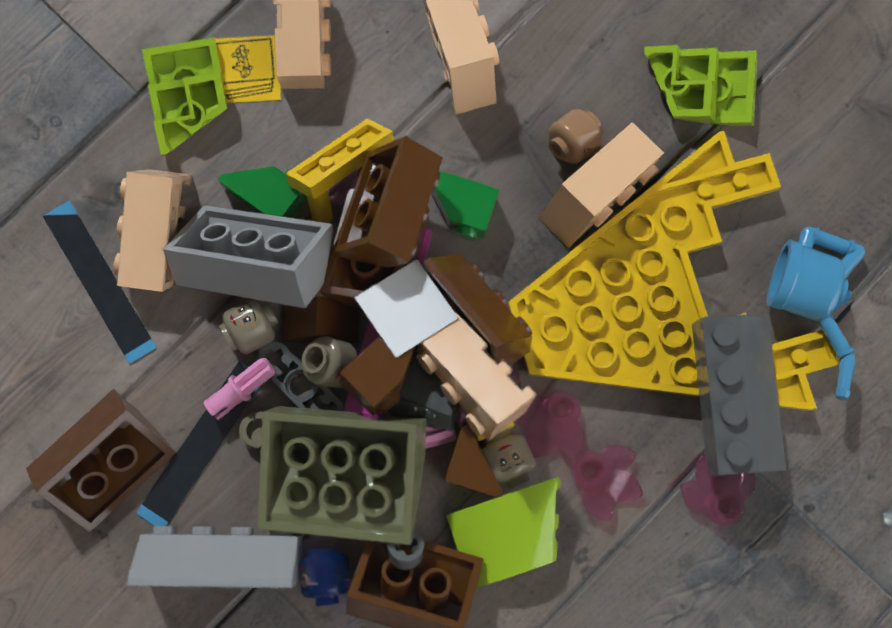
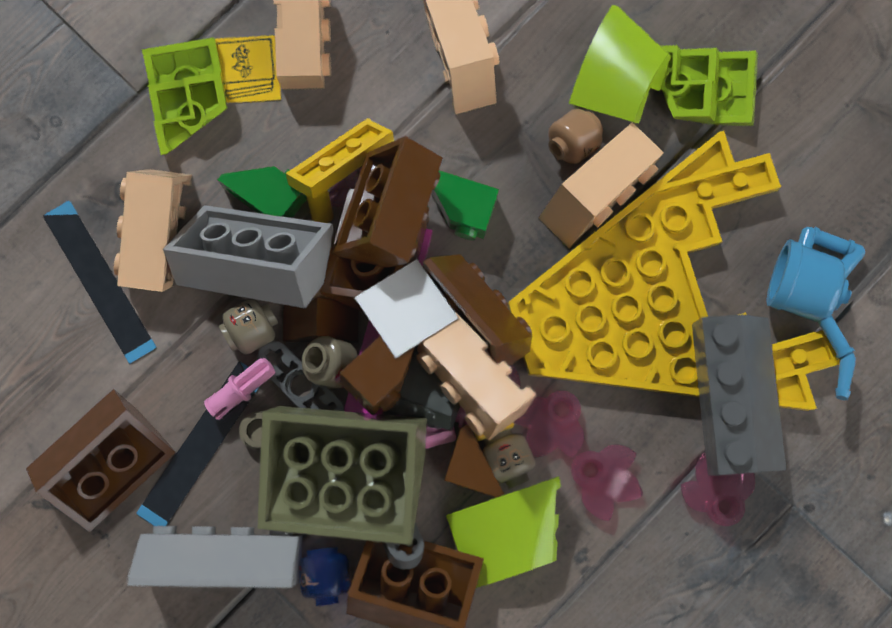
none -> lime slope [569,5,671,124]

